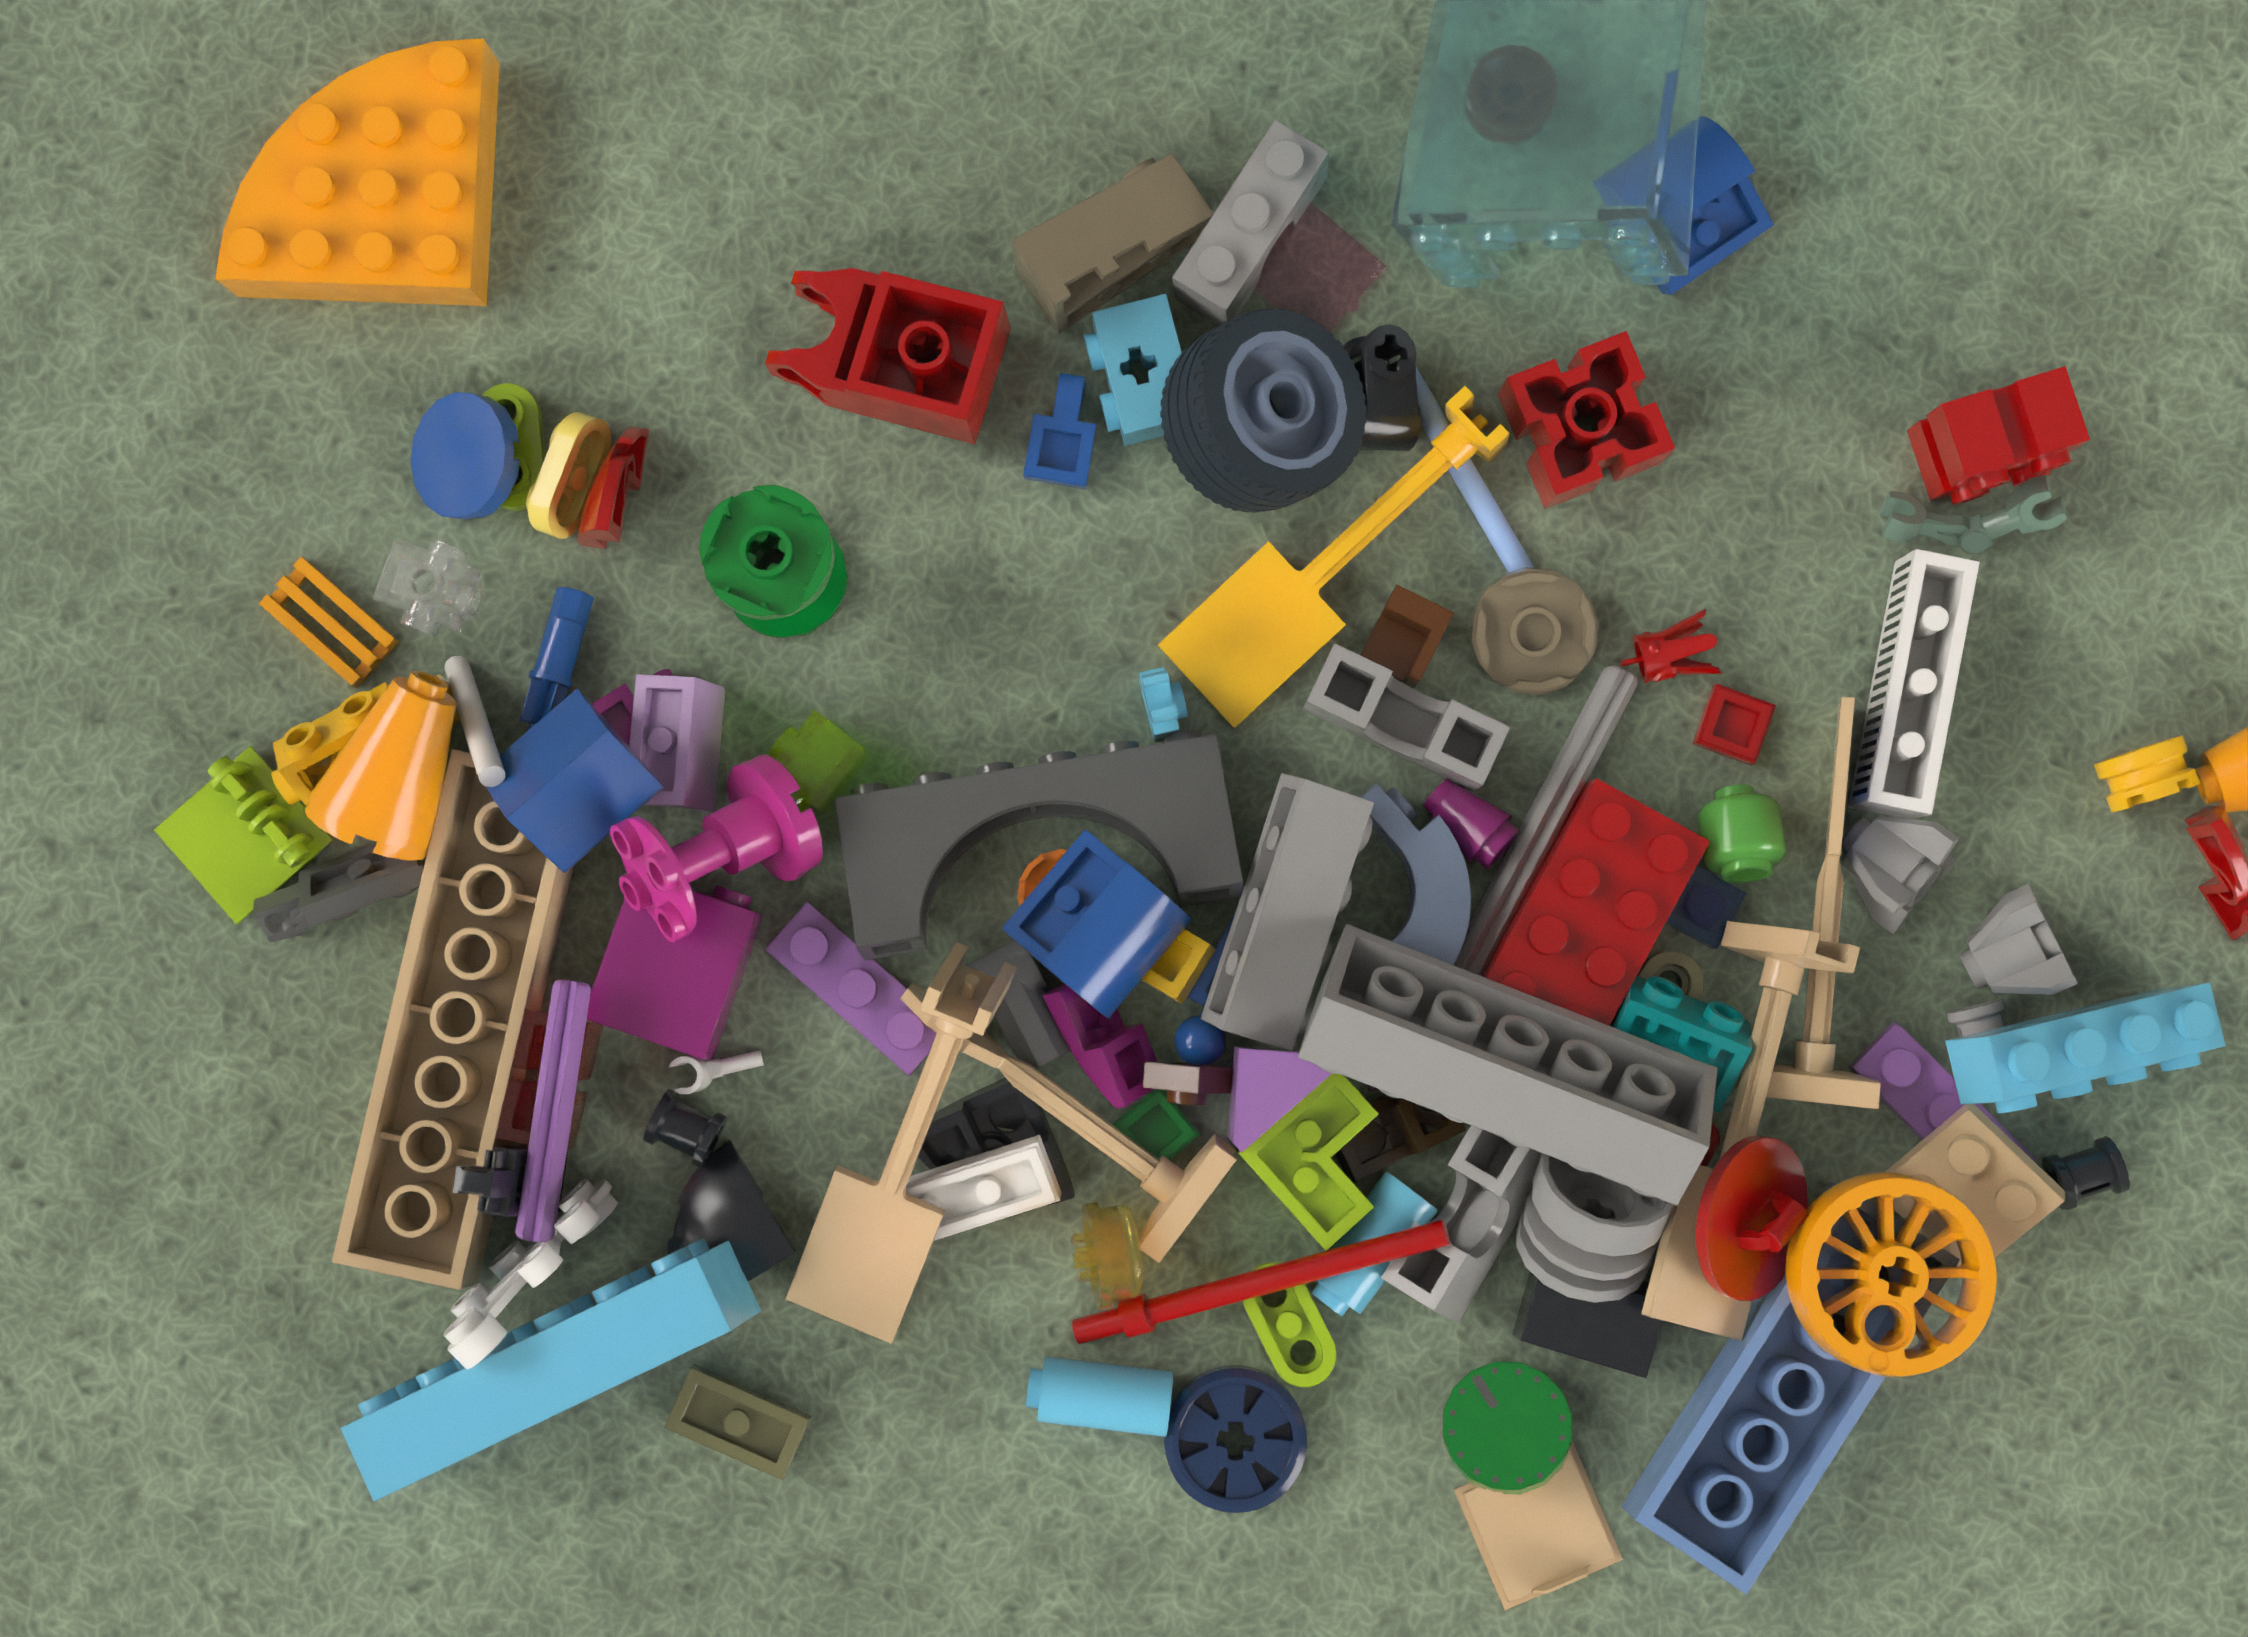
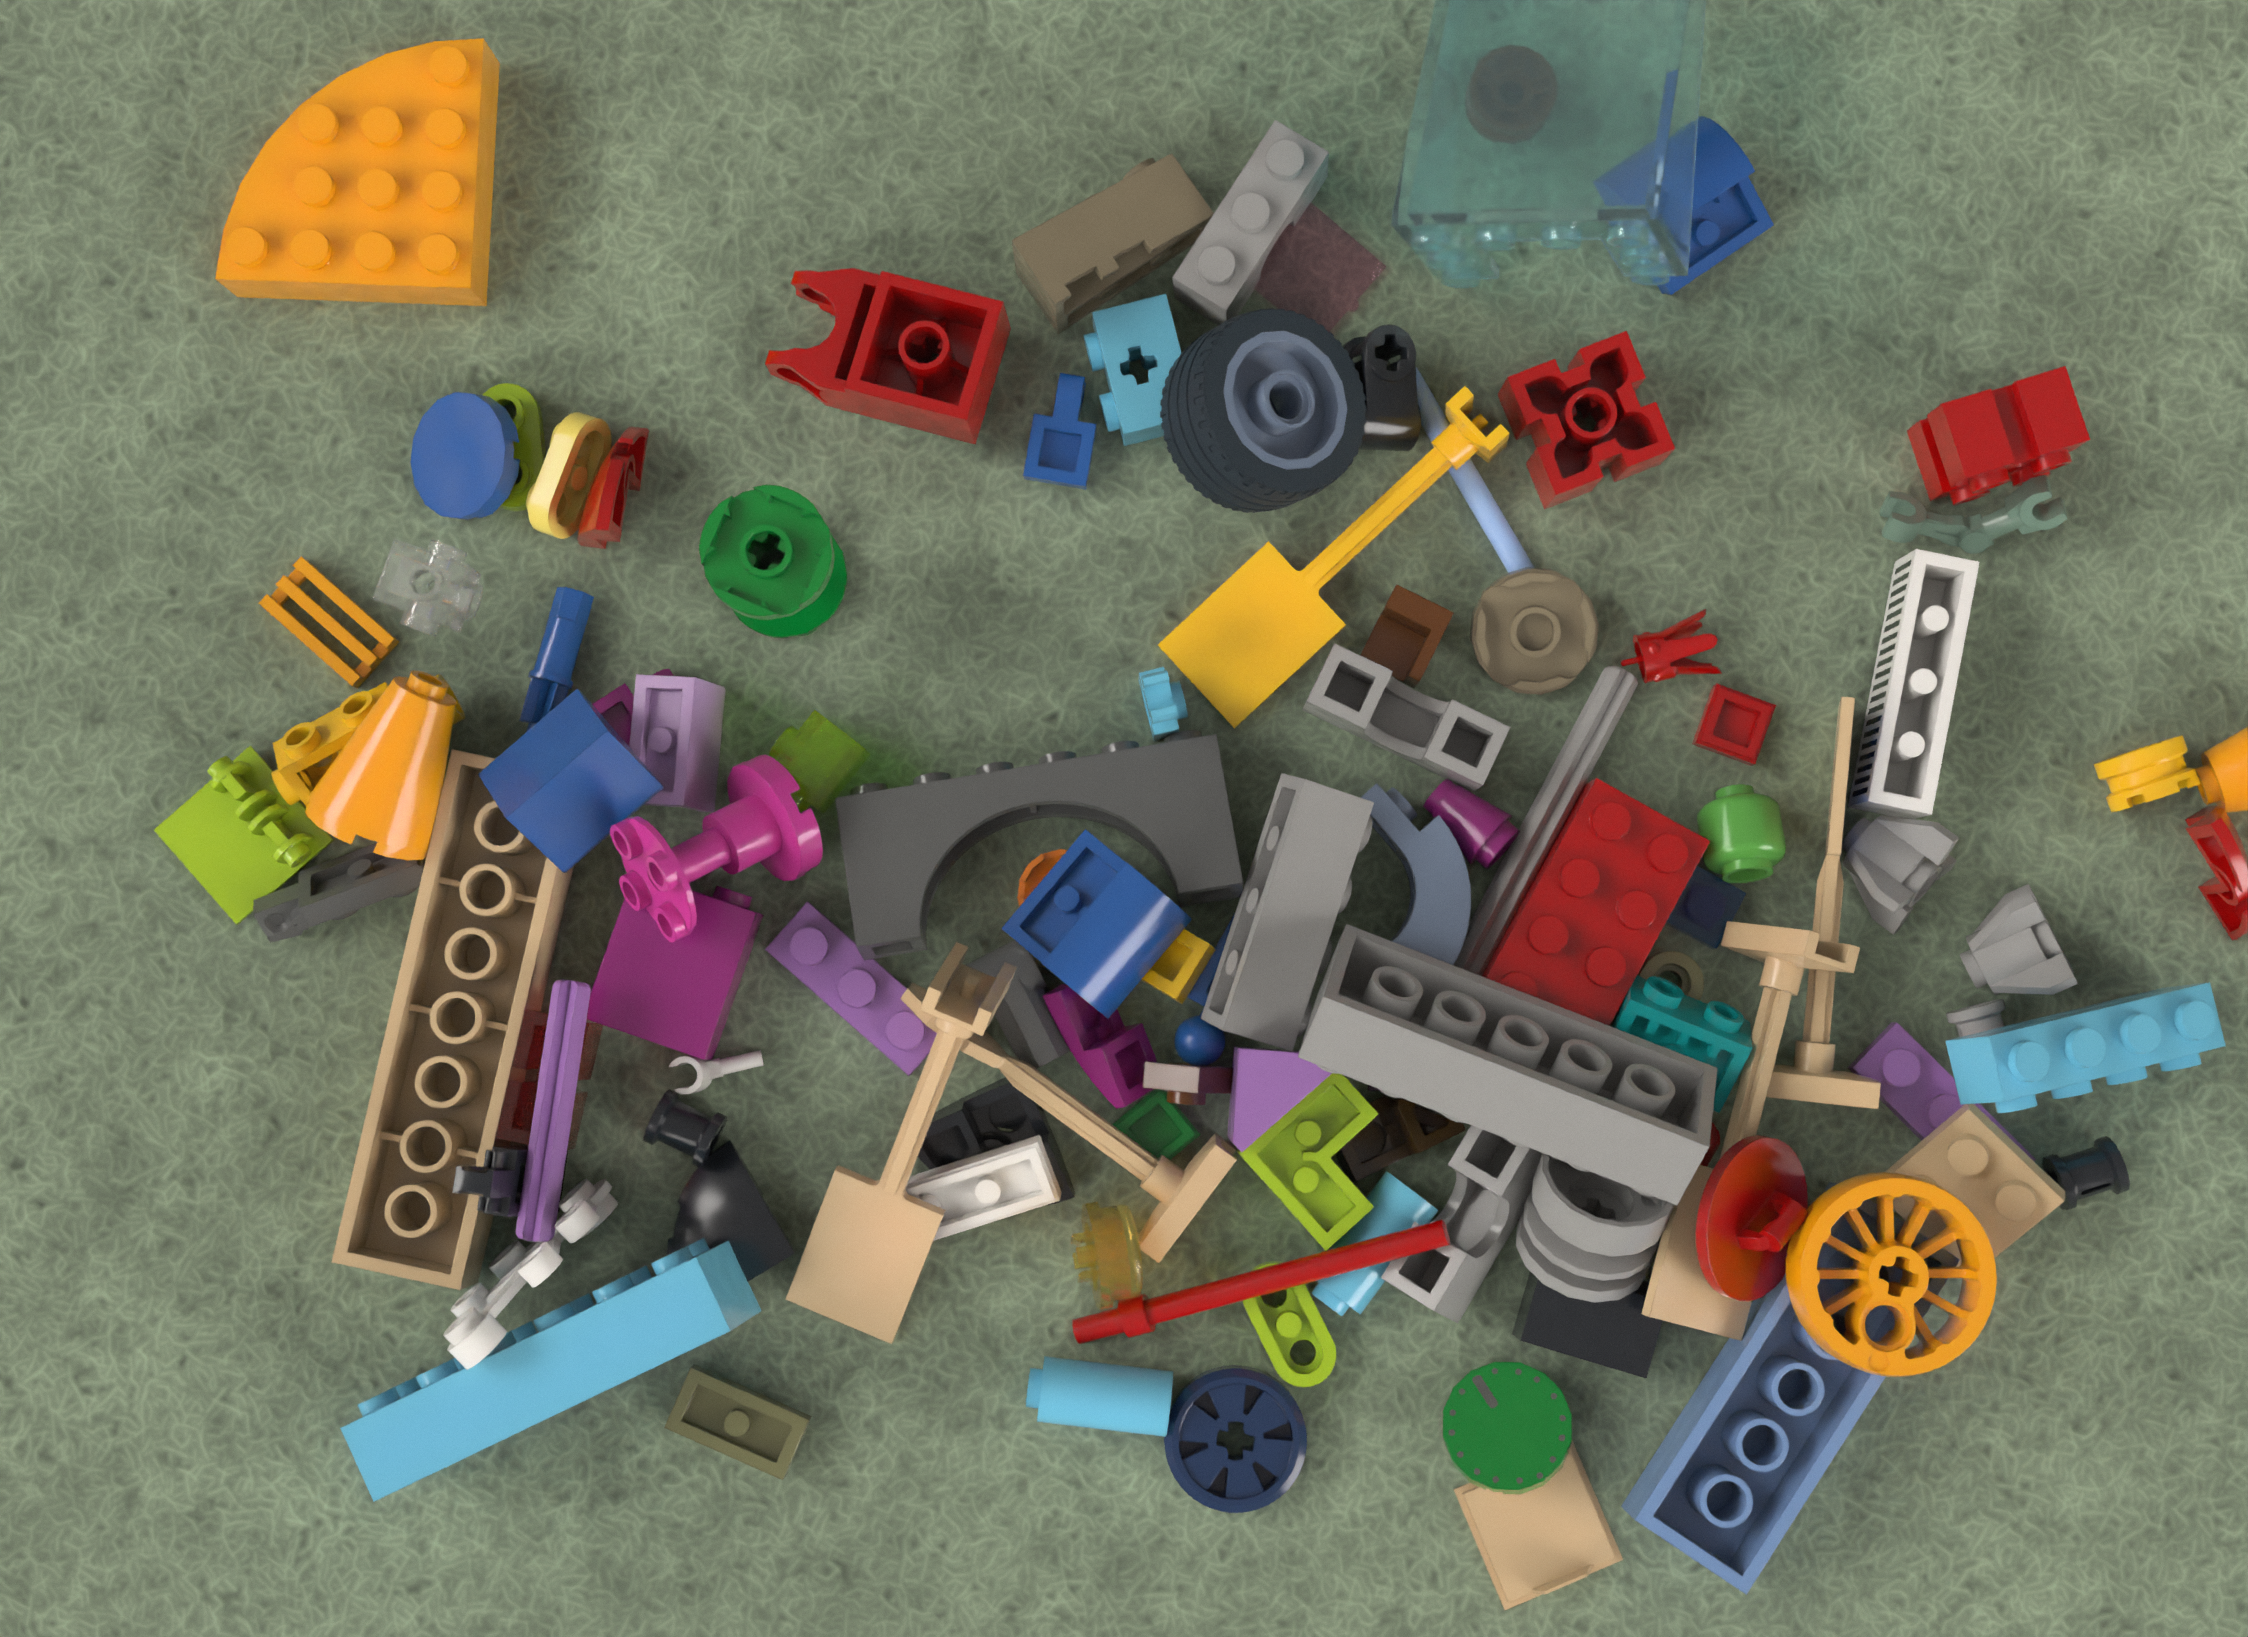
white bar [444,656,505,787] -> none

